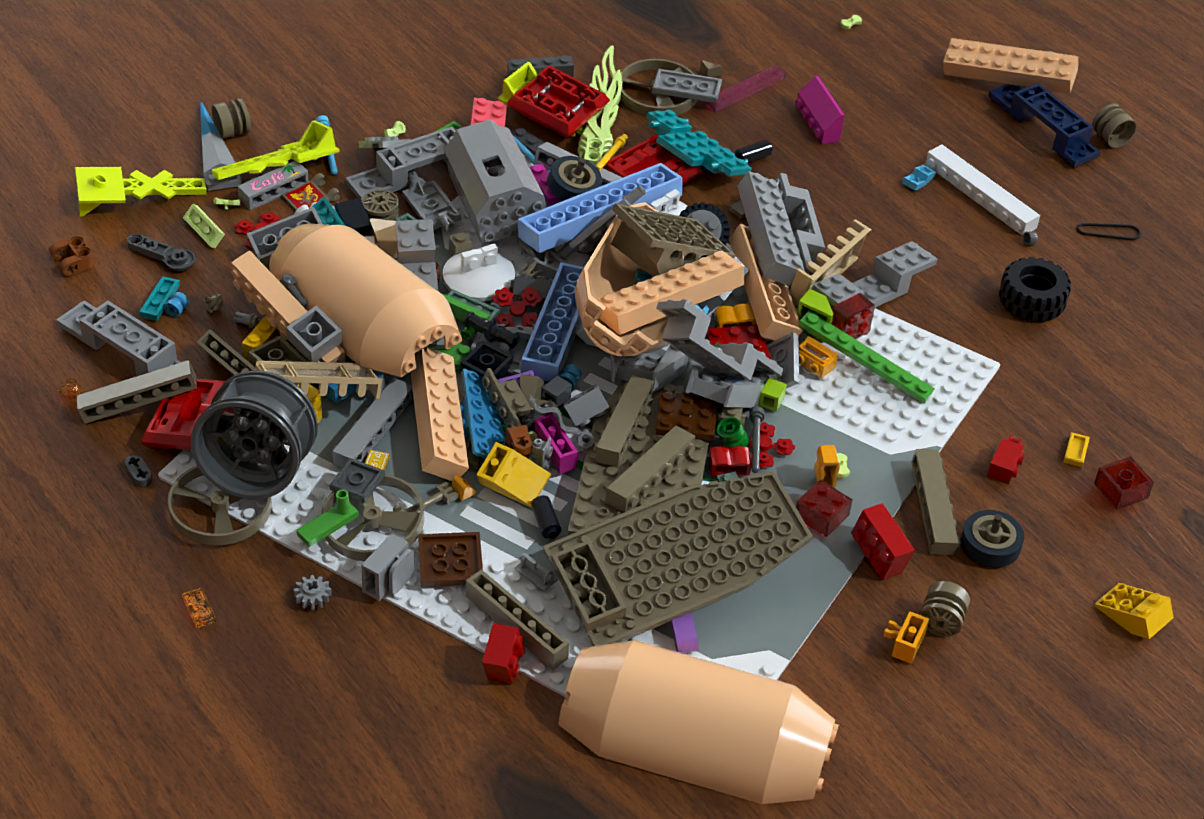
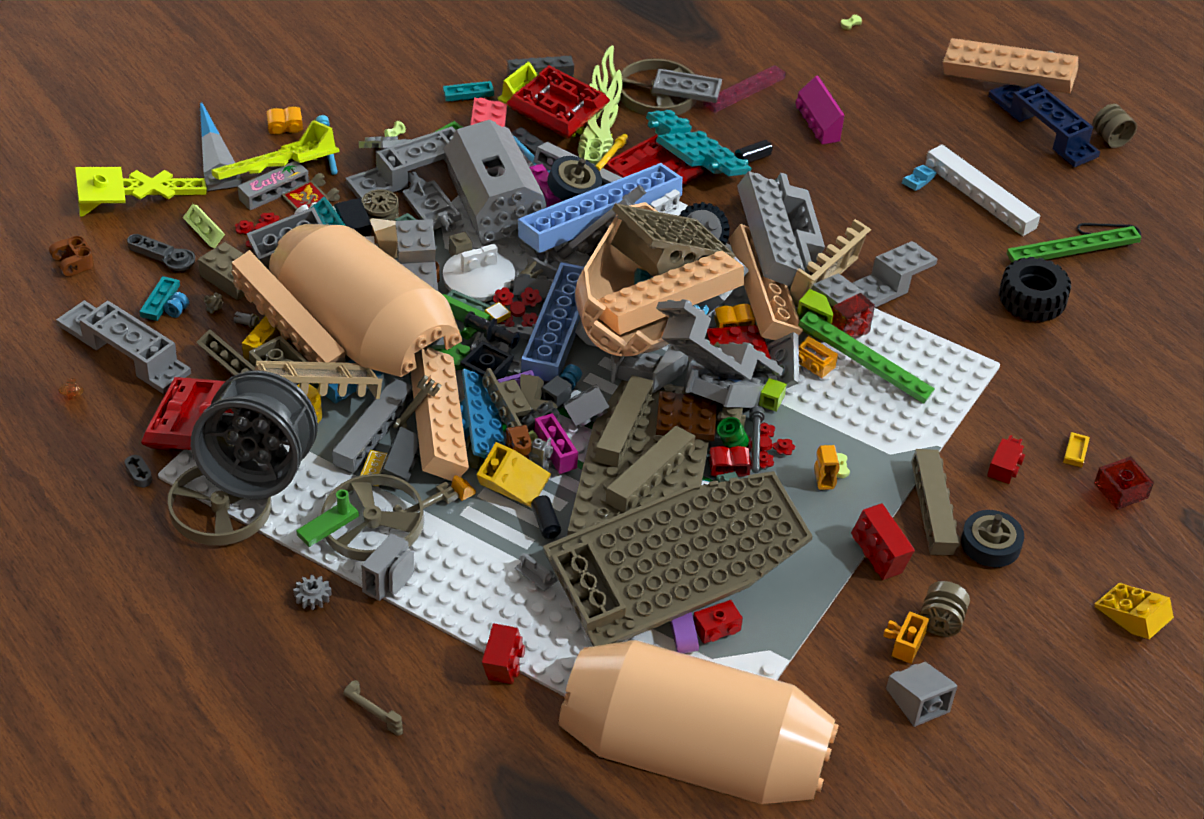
dark tan brick [77,360,197,424] -> none
clear orange tile [182,587,216,628] -> none
dark tan wheel [211,98,251,139] -> none
yellowish green piece [213,197,240,209] -> none
dark grey piece [279,274,307,307] -> none
light grey brick [286,305,342,362] -> none
dark grey tile [329,458,385,503] -> none
reddish brown plate [418,532,483,587] -> none
dark tan brick [466,569,569,670] -> none
light grey flag [530,395,594,448] -> none
dark tan slope [700,60,722,77] -> none
dark tan tile [729,200,746,219] -> none
clear red brick [796,479,853,537] -> none
dark grey hinge [1023,231,1038,245] -> none
none -> dark tan brick [198,242,245,301]
none -> light orange brick [266,107,303,134]
none -> dark tan hinge [343,680,403,736]
none -> dark grey brick [380,427,420,490]
none -> dark tan hinge [393,375,442,429]
none -> teal plate [443,81,494,101]
none -> white tile [485,302,511,324]
none -> red brick [693,600,743,644]
none -> light grey slope [886,662,957,727]
none -> bright green plate [1006,226,1141,262]

